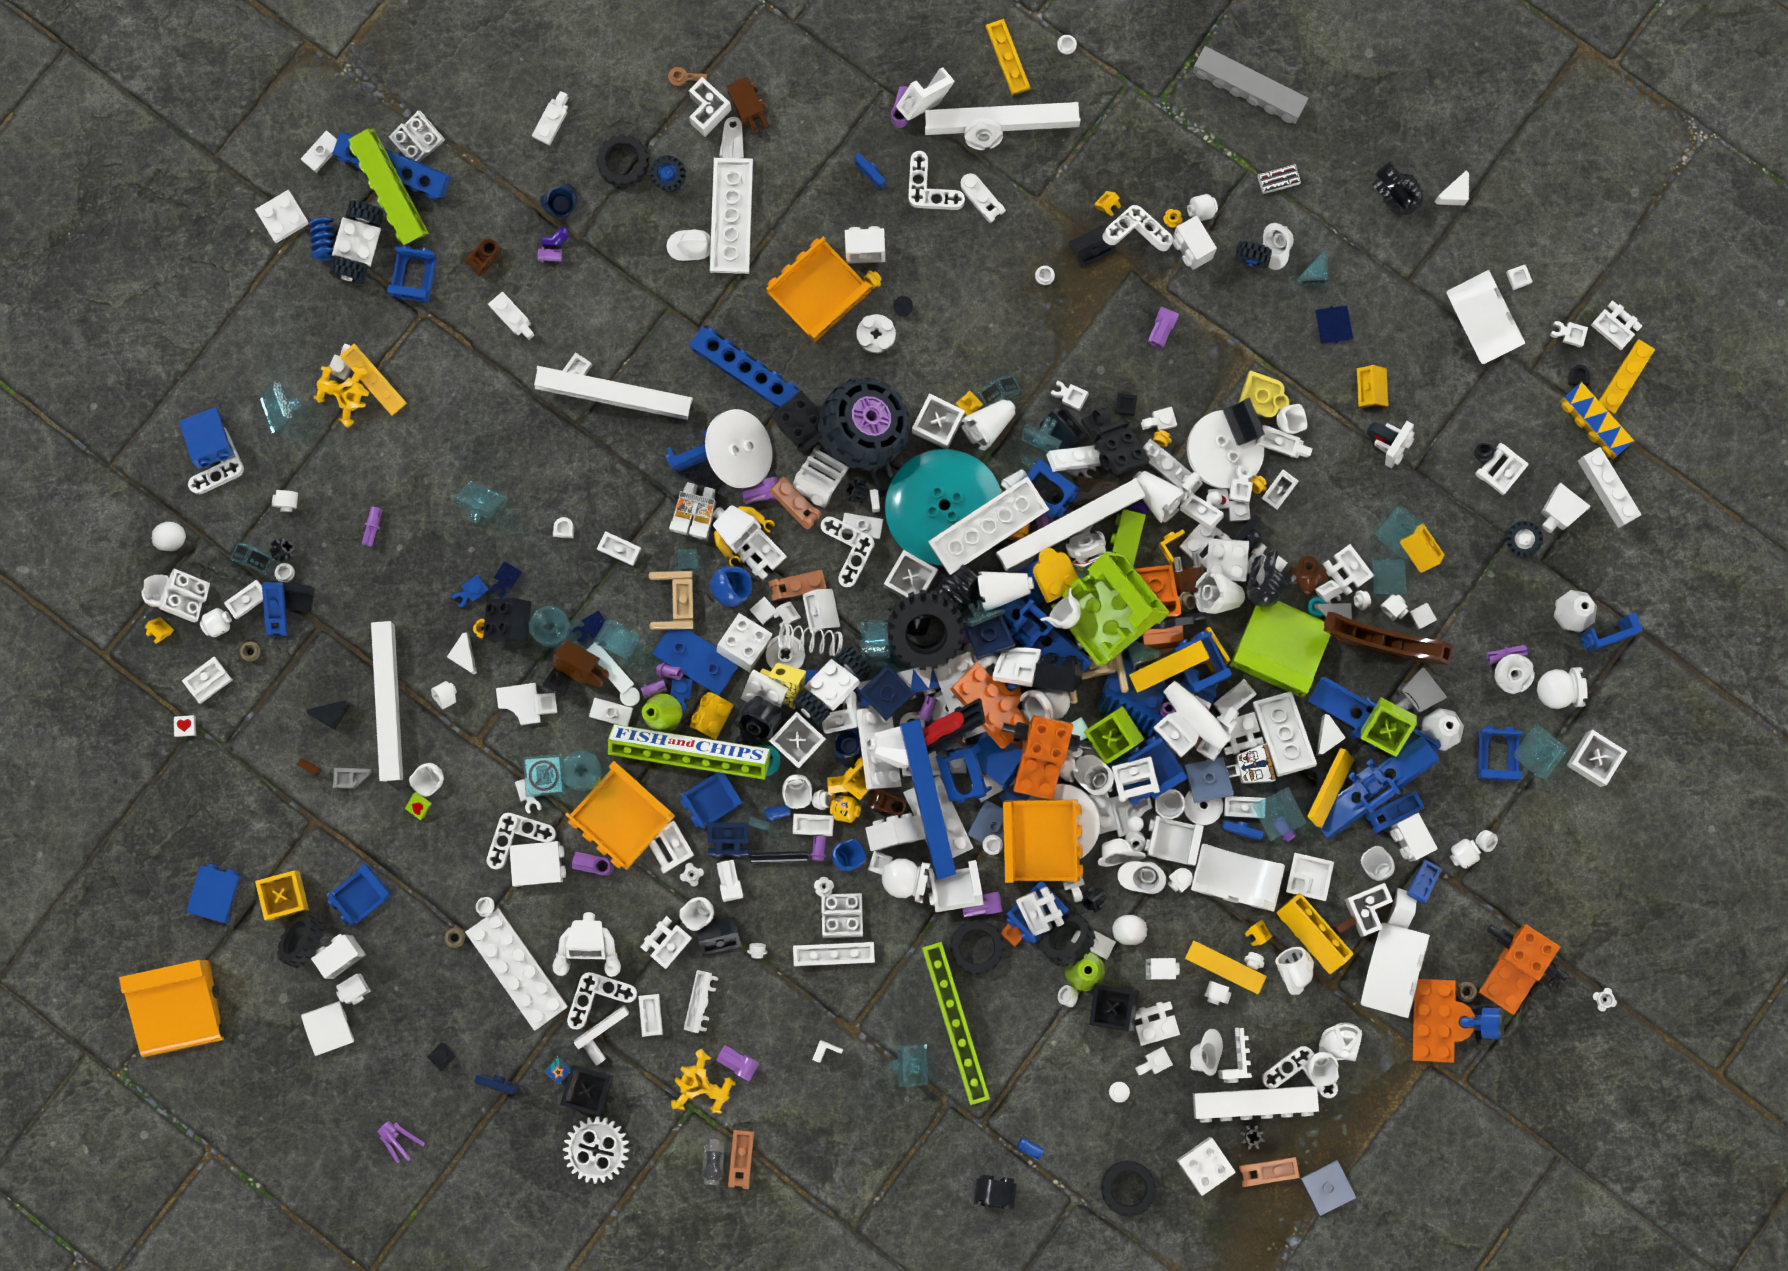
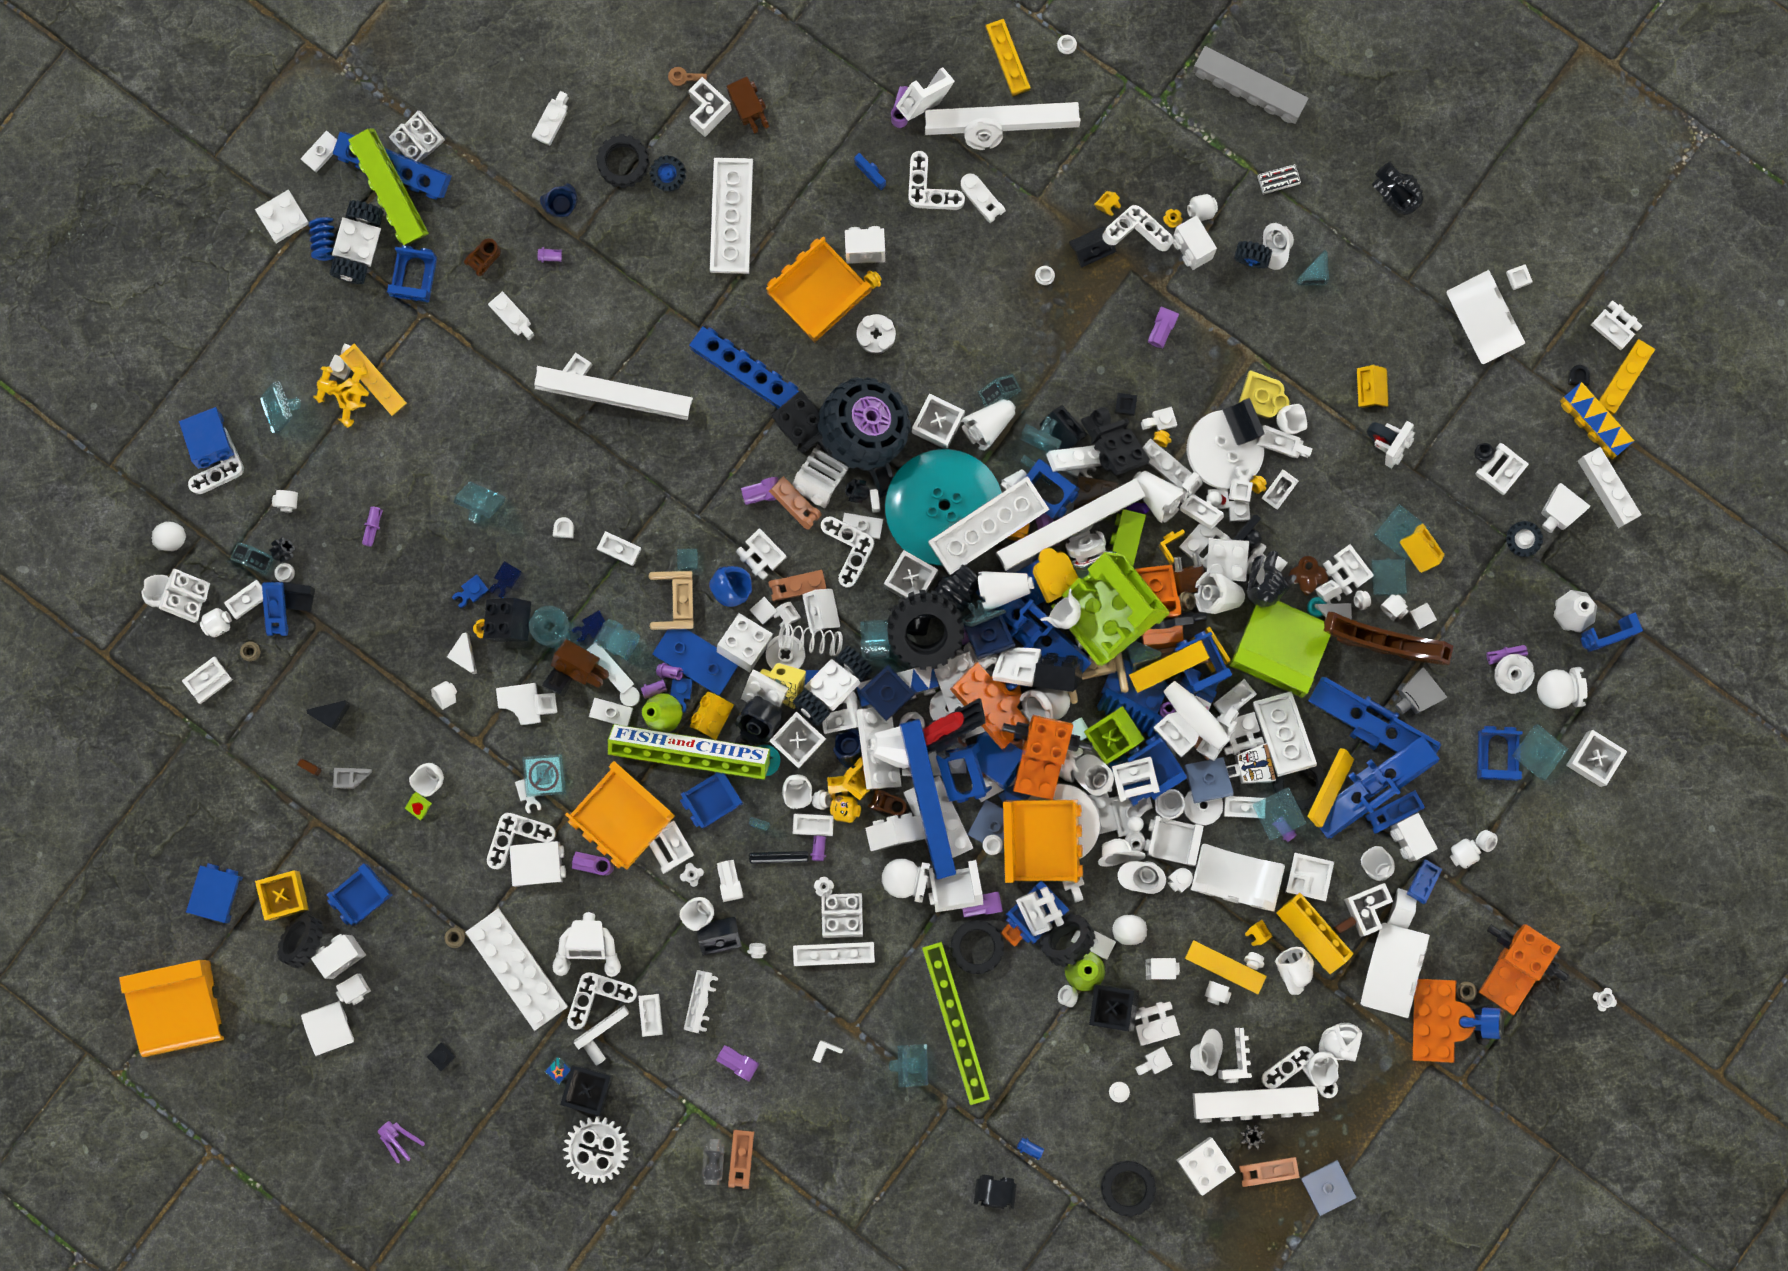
yellow tile [145,617,174,643] -> none
white tile [174,715,196,737] -> none
white tile [371,621,403,782] -> none
dark blue plate [474,1074,521,1095] -> none
white plate [476,897,494,917] -> none
dark purple arm [542,227,569,247] -> none
clear light blue brick [561,750,604,792] -> none
white plate [640,916,692,969] -> none
blue panel [665,429,708,473] -> none
white piece [667,229,711,261] -> none
white hips [669,482,716,541] -> none
yellow piece [671,1049,736,1114] -> none
white plate [705,409,772,488] -> none
dark blue plate [708,822,749,858] -> none
white torso [713,505,775,566] -> none
white piece [719,117,744,158] -> none
blue pin [764,804,790,822] -> none
blue hair [831,839,866,871] -> none
white tile [868,851,893,875] -> none
black tile [894,296,913,317] -> none
medium lavender pin [918,695,938,722] -> none
yellow tile [955,391,983,416] -> none
black plate [1046,490,1064,505] -> none
white plate [1051,381,1089,411] -> none
black gear [1082,886,1107,913] -> none
blue plate [1221,821,1264,840] -> none
clear blue piece [1315,305,1353,344] -> none
white slope [1316,714,1345,756] -> none
lime brick [1361,697,1417,757] -> none
white cone [1420,708,1464,751] -> none
white slope [1434,171,1469,206] -> none
white plate [1550,321,1588,347] -> none

